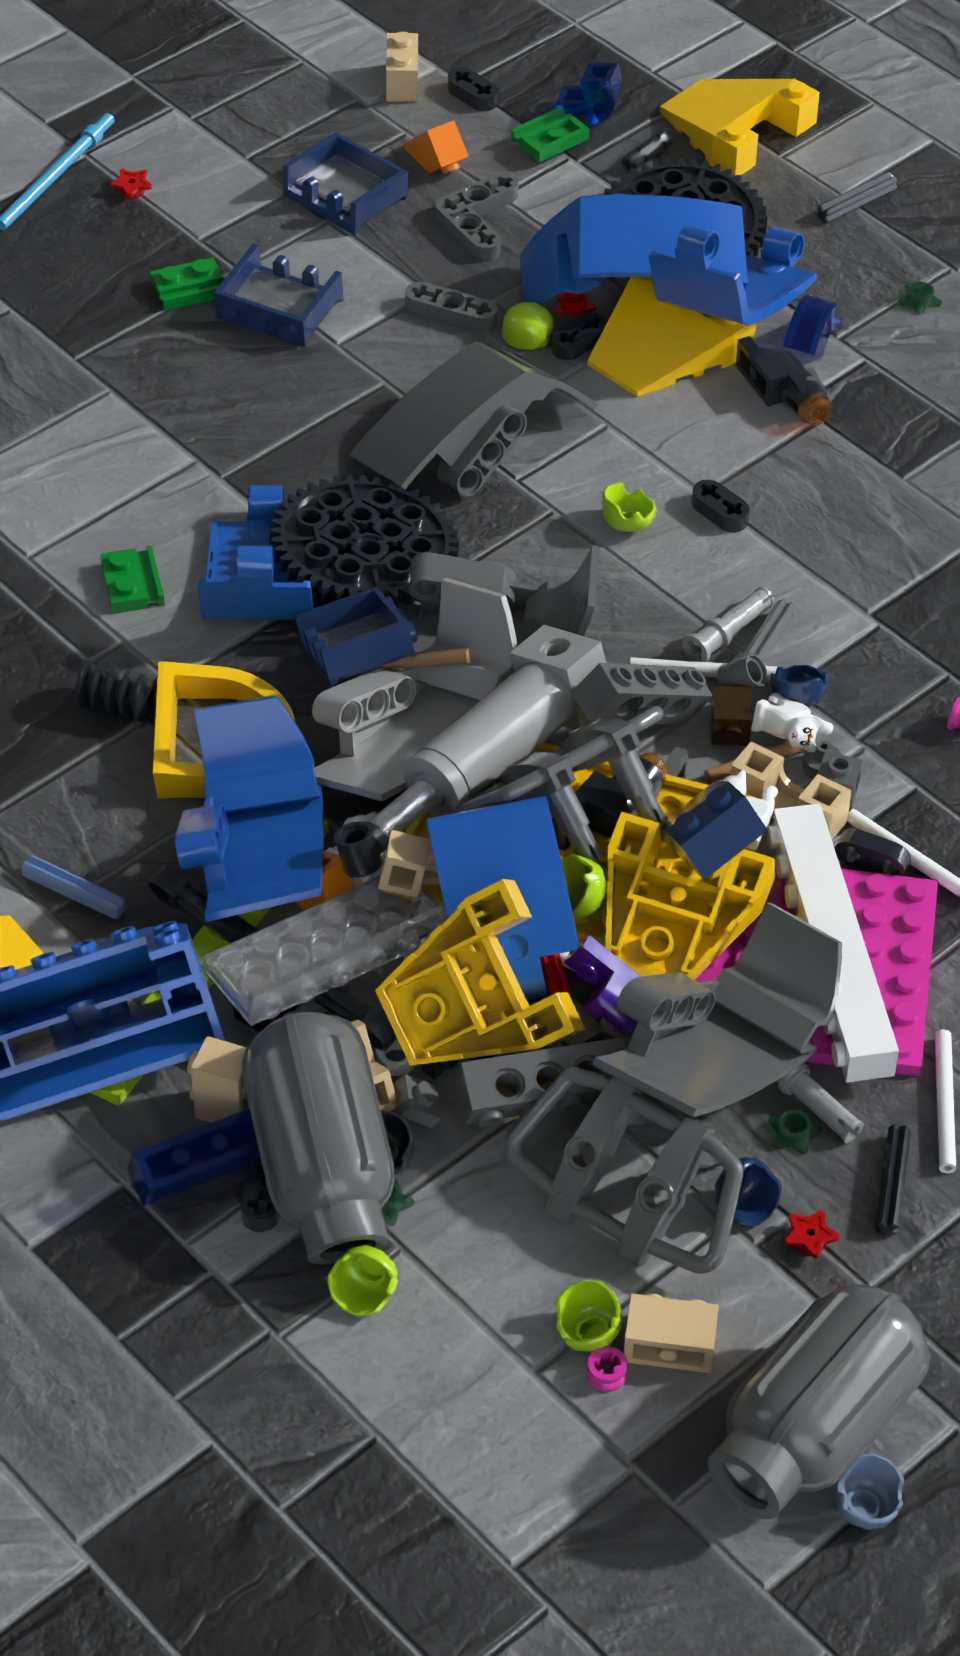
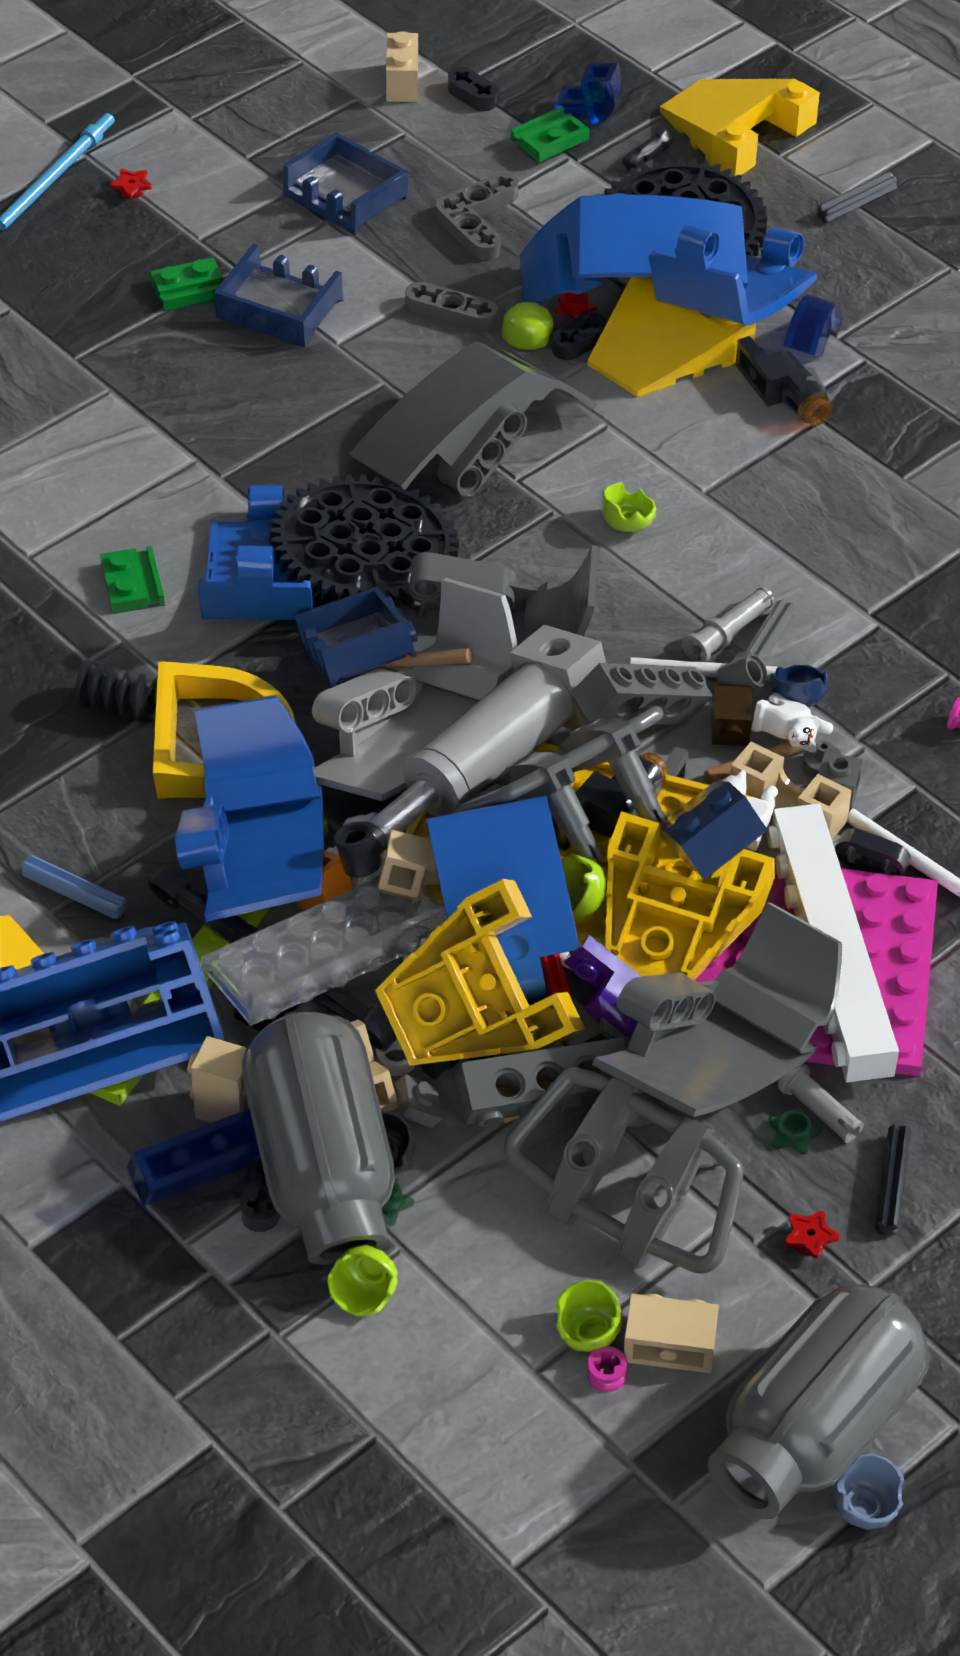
orange slope [403,120,469,175] -> none
black beam [692,479,750,533] -> none
dark blue hair [715,1157,782,1227] -> none
clear green plate [898,282,942,315] -> none
white piece [935,1030,956,1173] -> none

